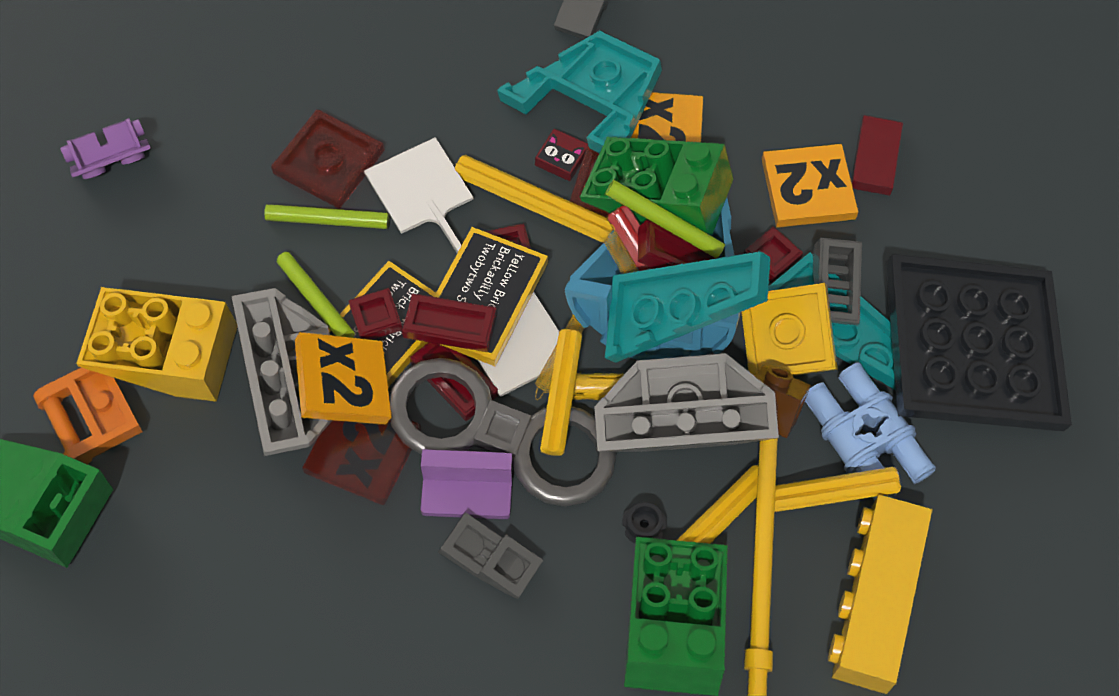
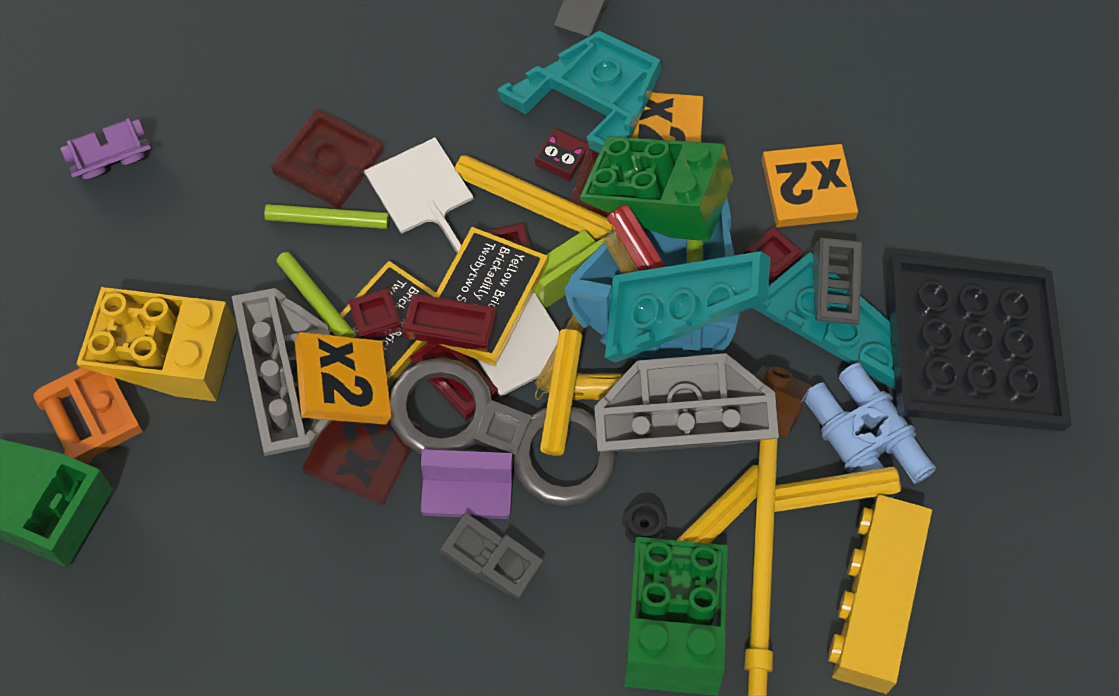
lime bar [605,180,725,259] -> none
dark red tile [638,220,716,269] -> none
yellow tile [741,283,838,376] -> none
dark red tile [851,115,903,196] -> none
none -> lime panel [534,230,607,309]

